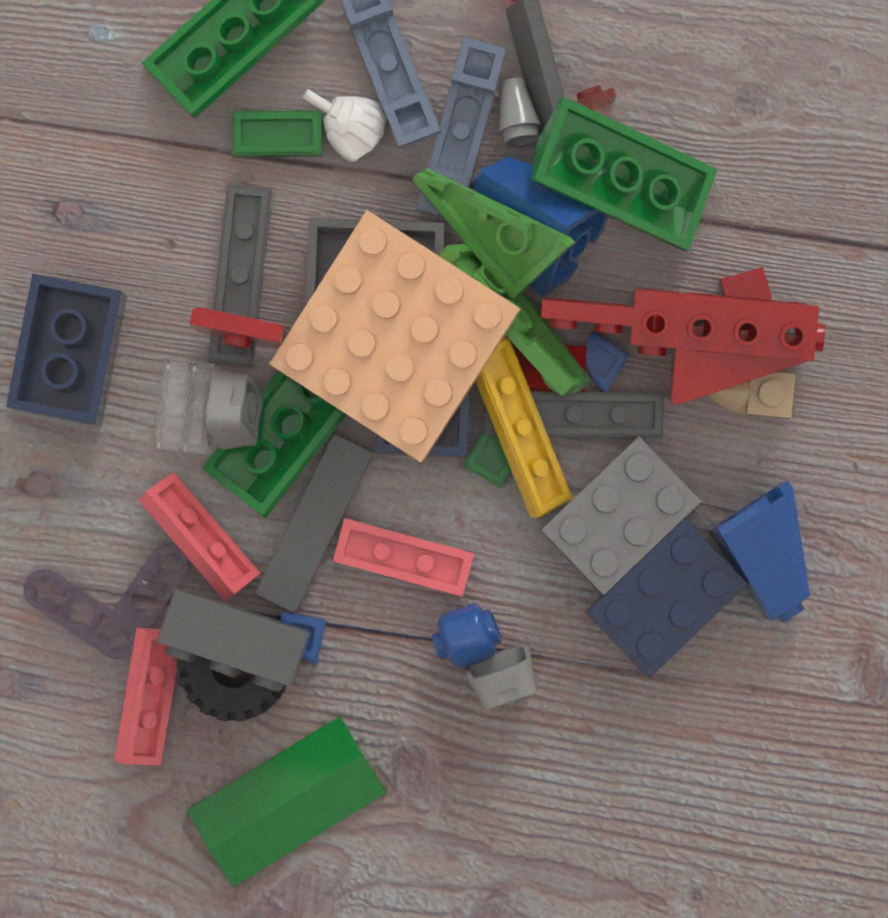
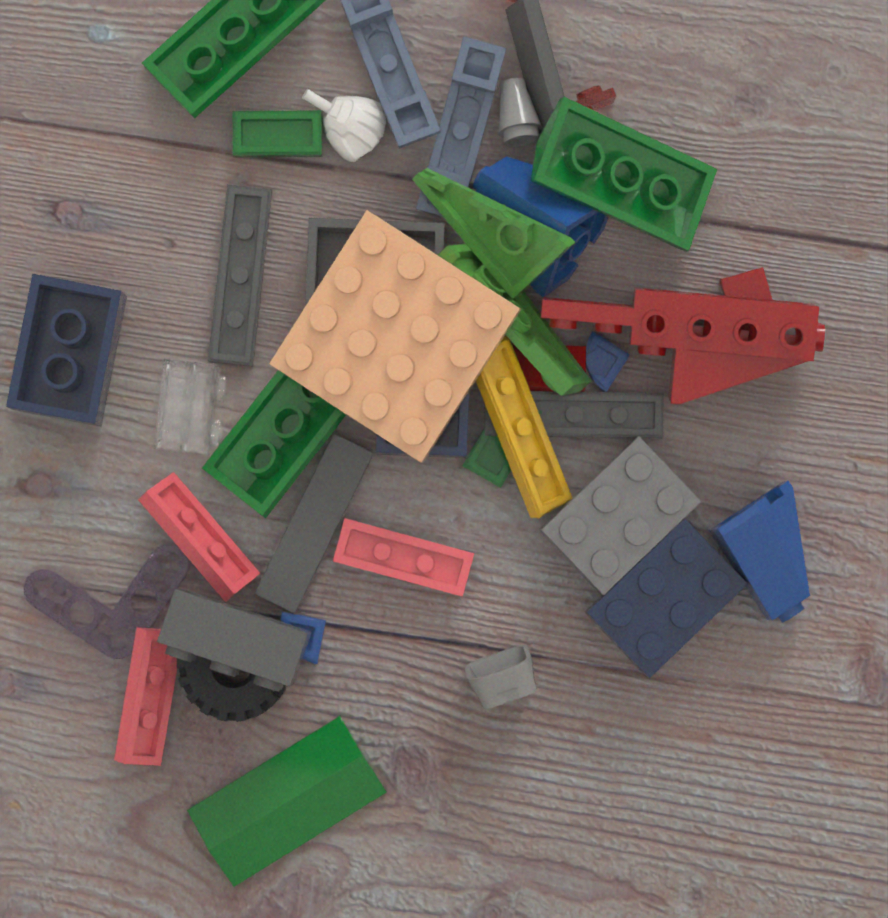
red plate [190,307,288,349] -> none
light grey piece [206,367,263,450] -> none
blue head [432,603,502,669] -> none
tan plate [708,372,796,419] -> none

